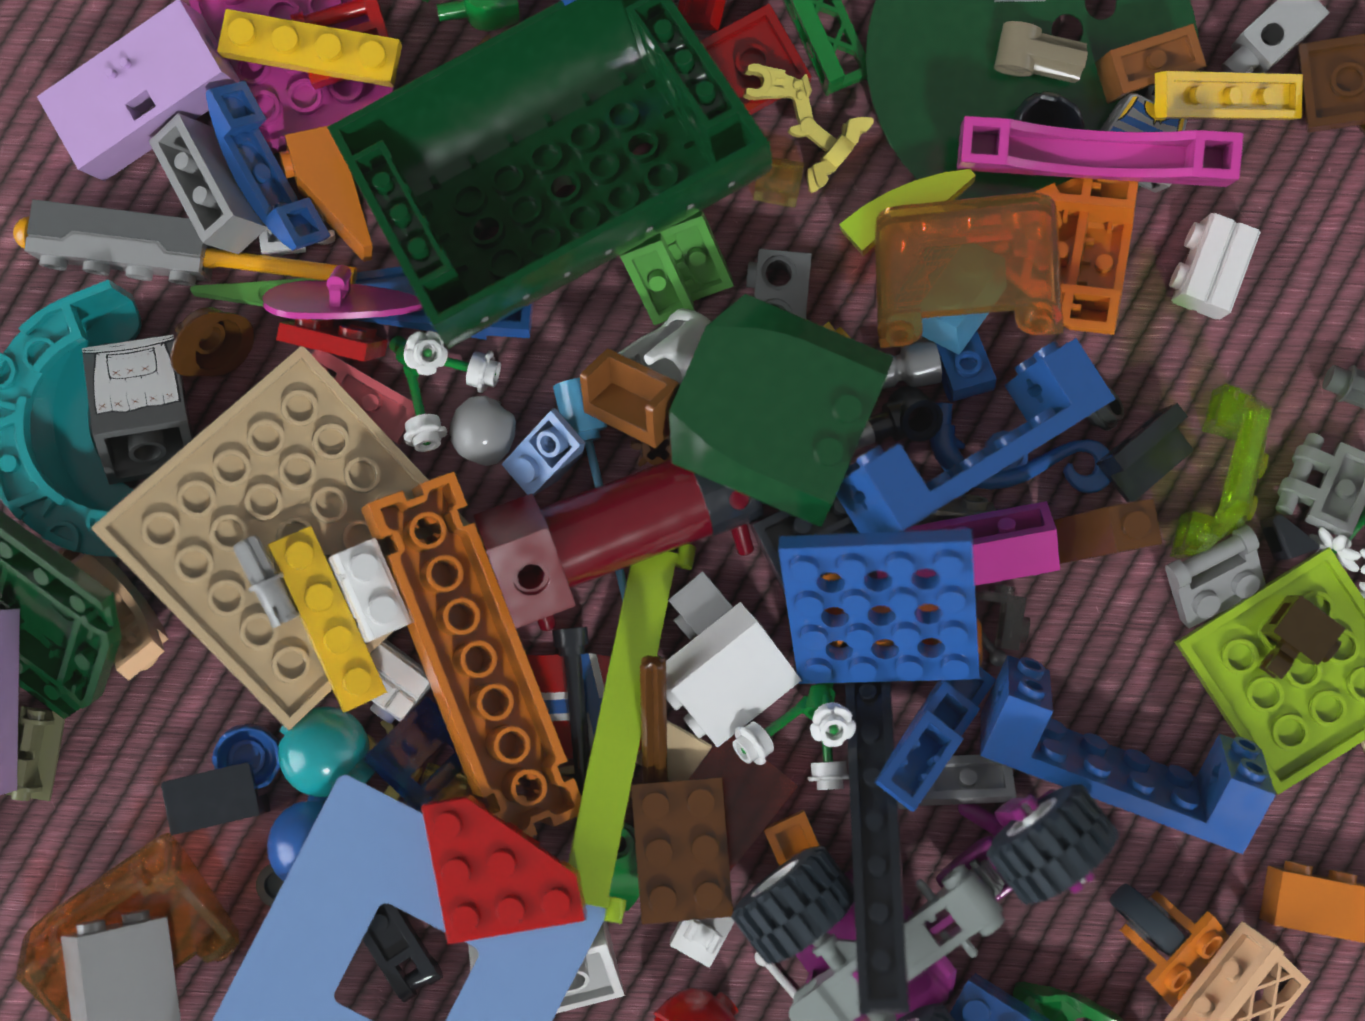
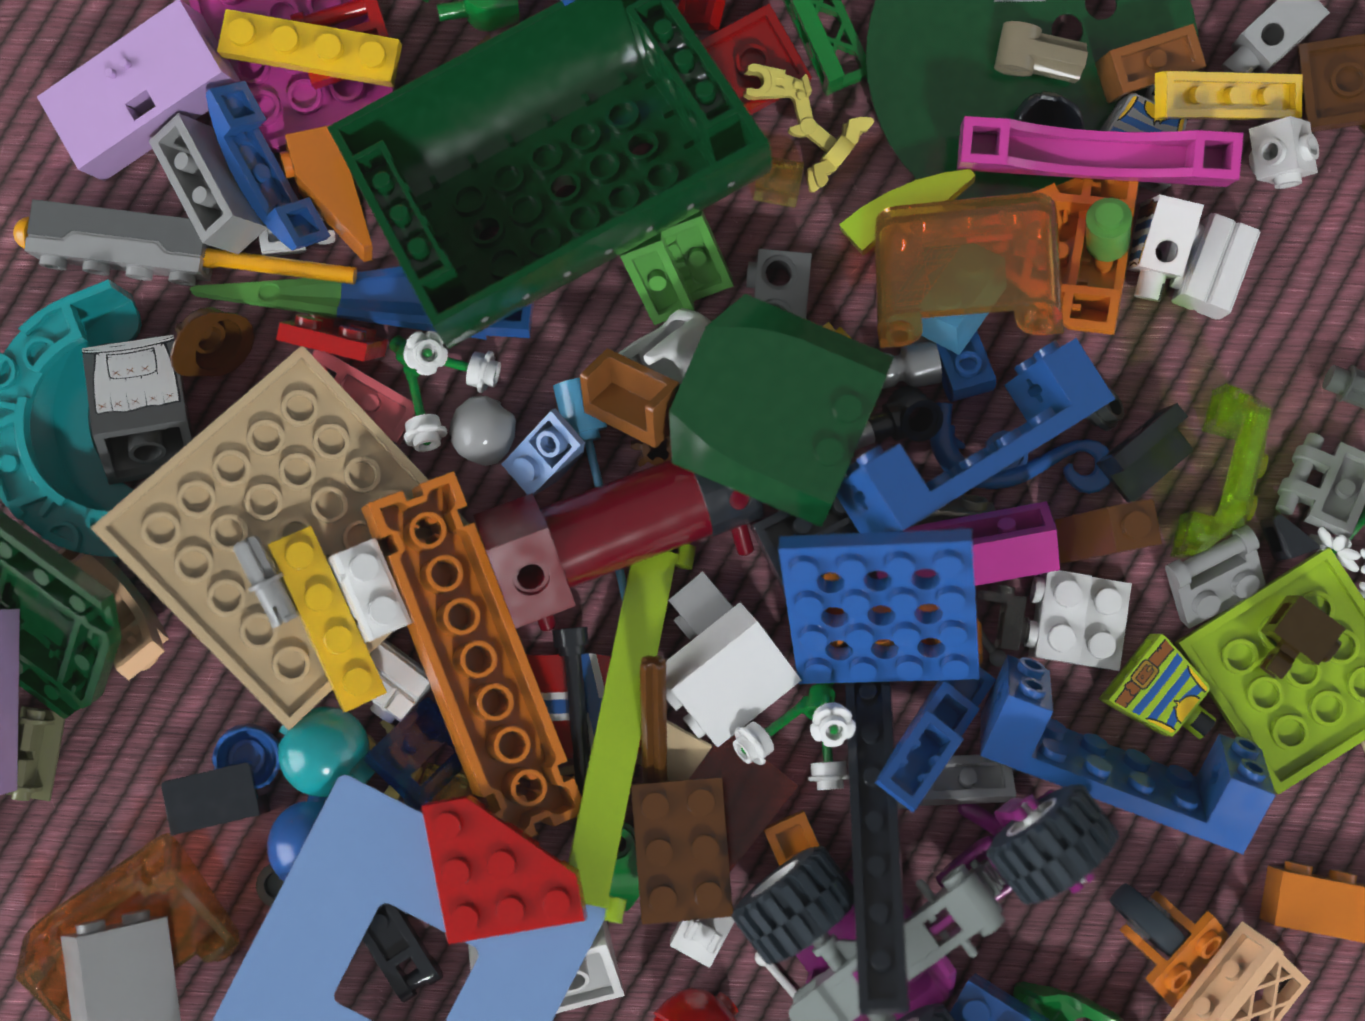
dark pink shield [263,265,423,319] -> none
none -> white plate [1024,570,1132,671]
none -> bright green brick [1085,198,1132,262]
none -> torso [1098,633,1216,739]
none -> white torso [1126,195,1204,302]
none -> white brick [1249,116,1319,189]

